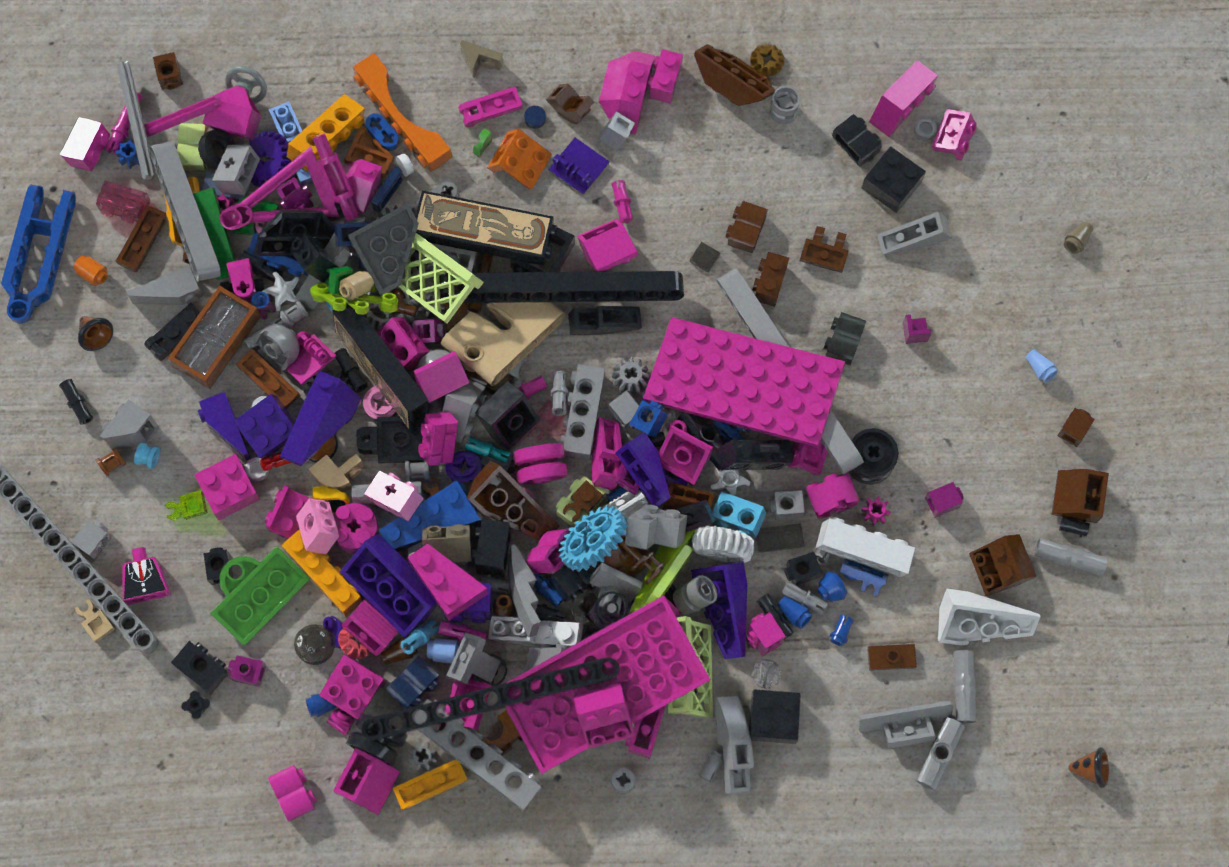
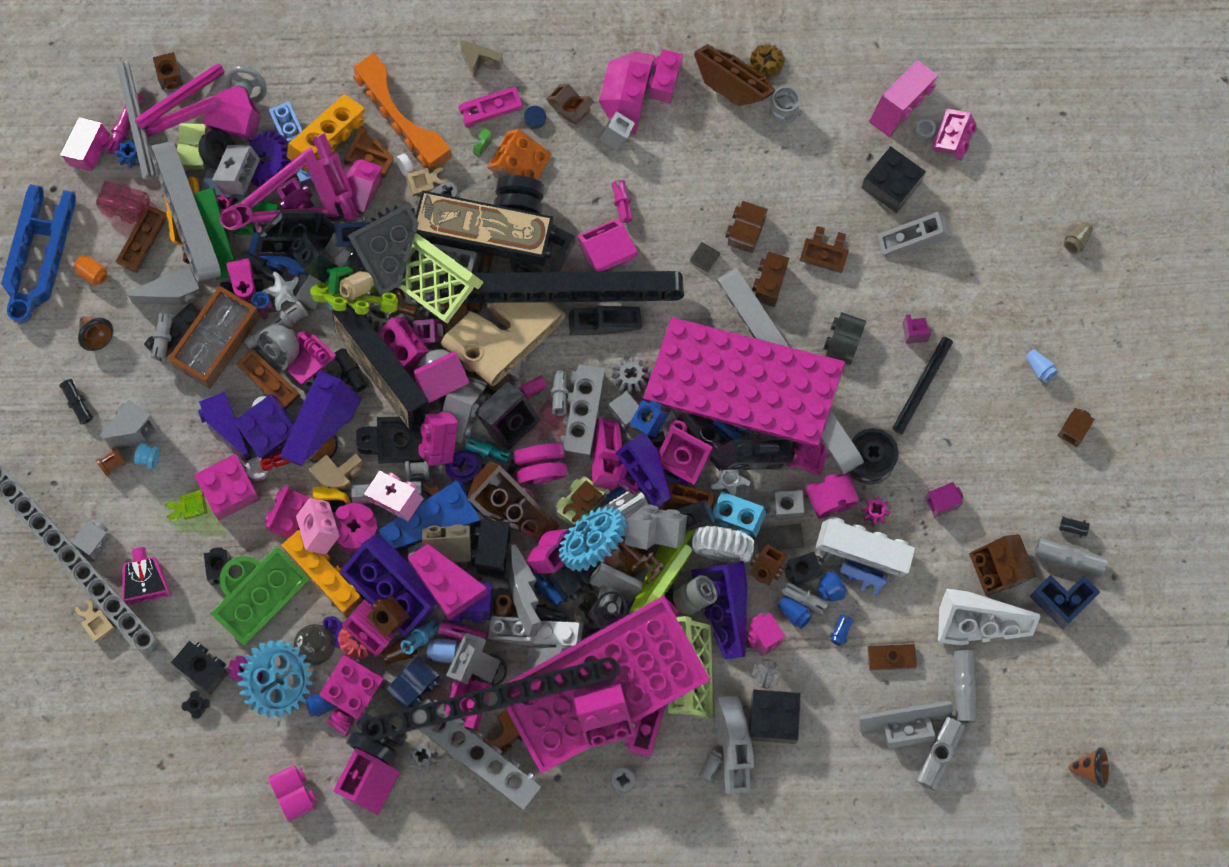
bright pink gear [363,386,396,419] -> none
blue beam [365,113,399,151] -> none
dark blue tile [371,166,404,212] -> none
light orange plate [393,759,468,811] -> none
dark purple hinge [548,137,610,195] -> none
black pin [756,593,794,639] -> none
black brick [832,114,882,167] -> none
reddish brown slope [1051,469,1109,523] -> none
none -> dark pink axle [135,64,225,128]
none -> light grey pin [151,313,173,361]
none -> medium azure gear [237,640,313,718]
none -> reddish brown brick [366,595,410,638]
none -> tan plate [405,168,447,197]
none -> black wheel [494,175,544,214]
none -> reddish brown brick [749,544,787,586]
none -> black axle [892,337,953,434]
none -> dark blue brick [1029,575,1100,629]

